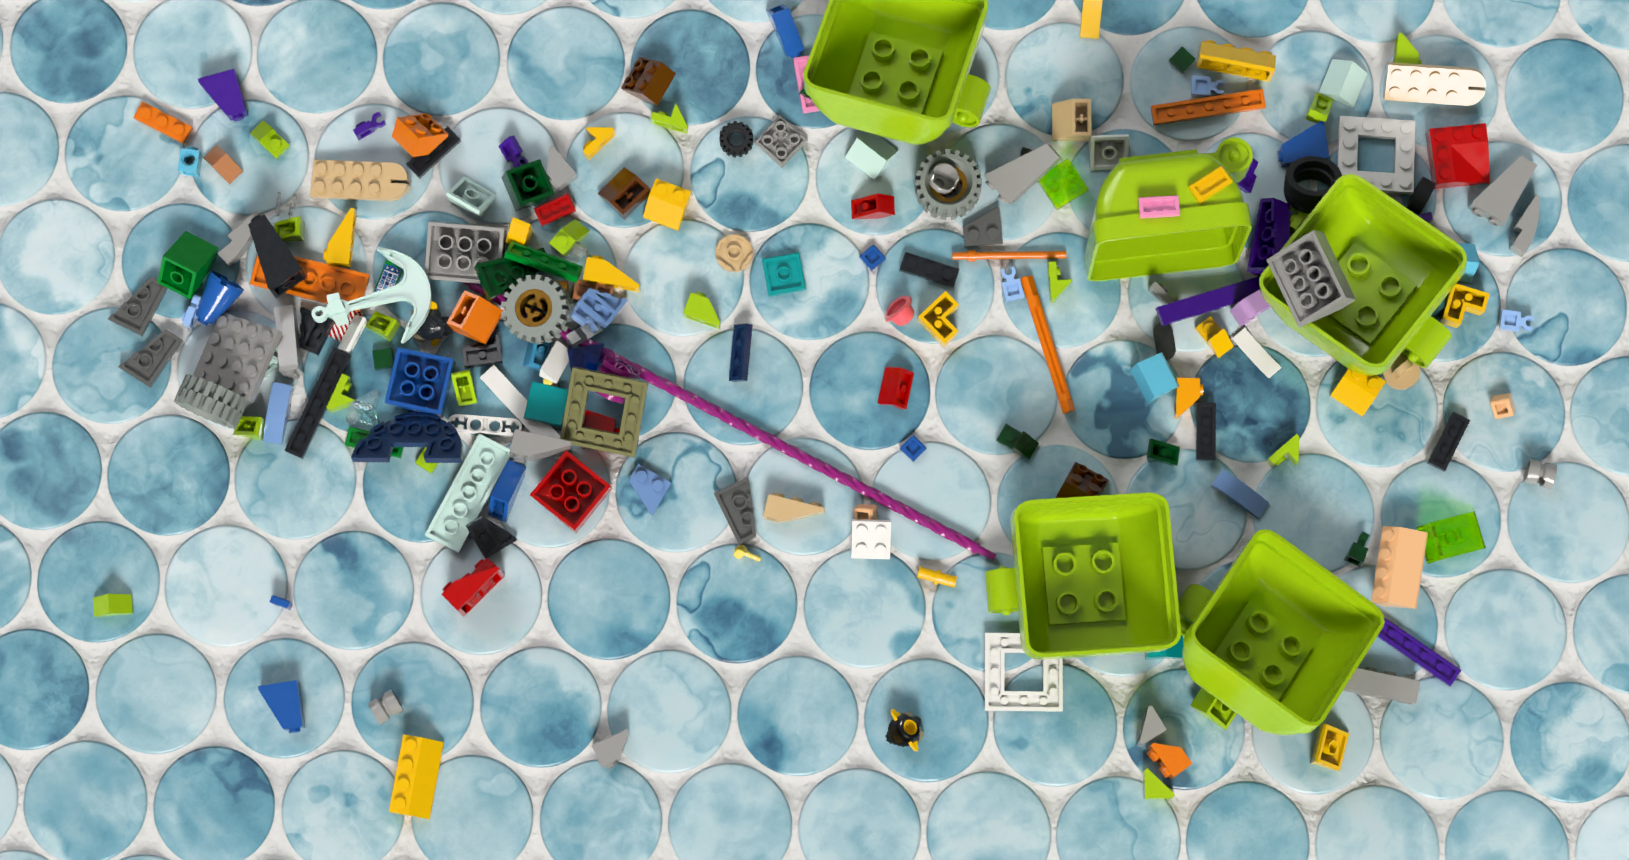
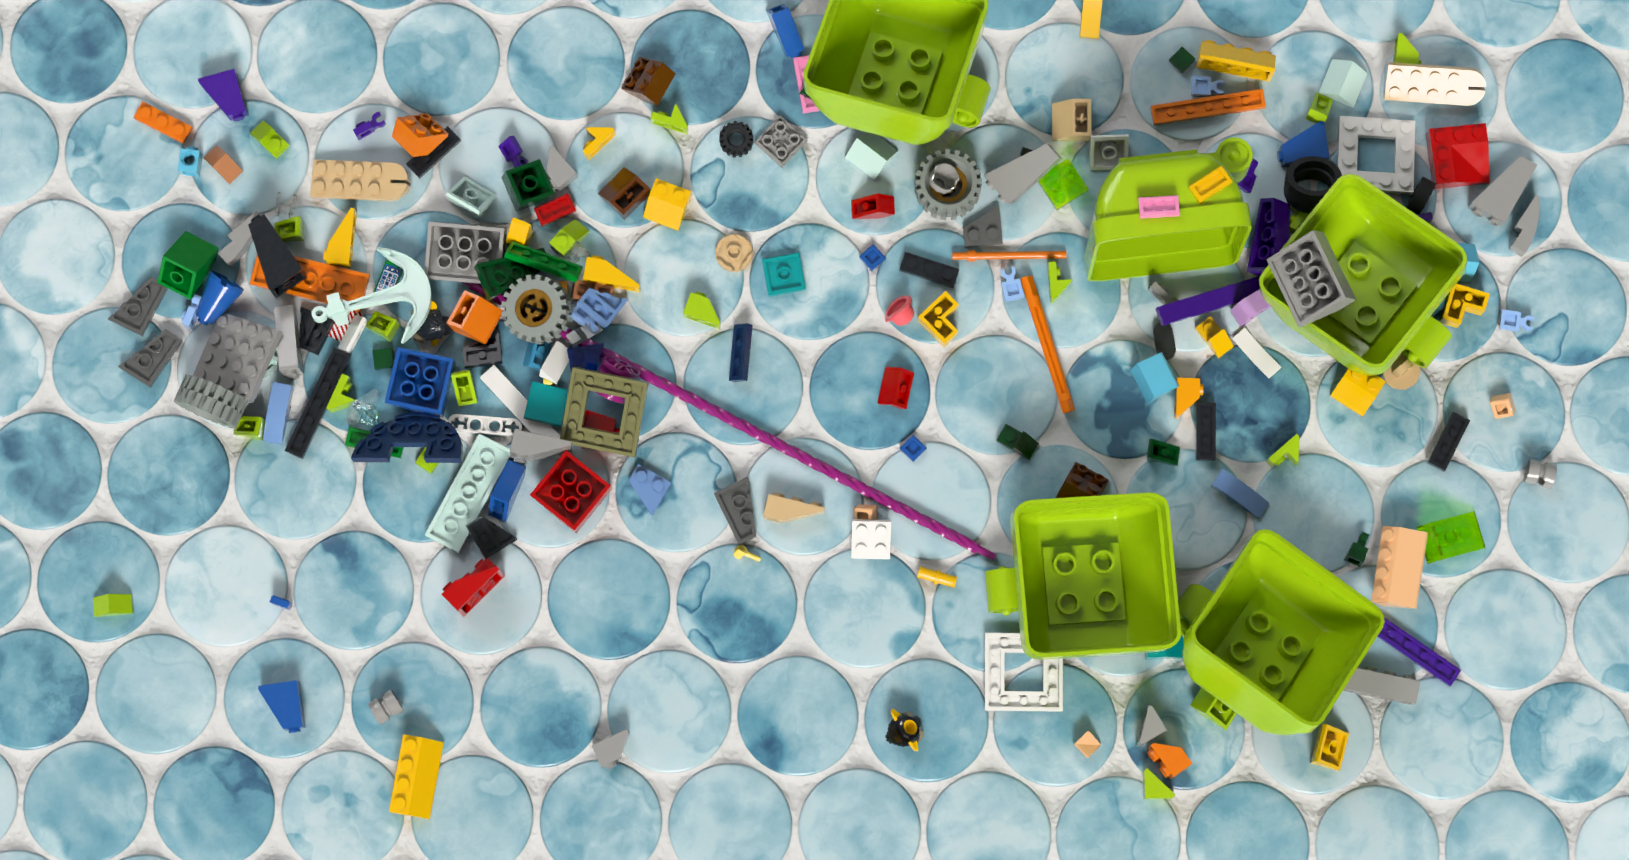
none -> light nougat slope [1074,731,1101,758]

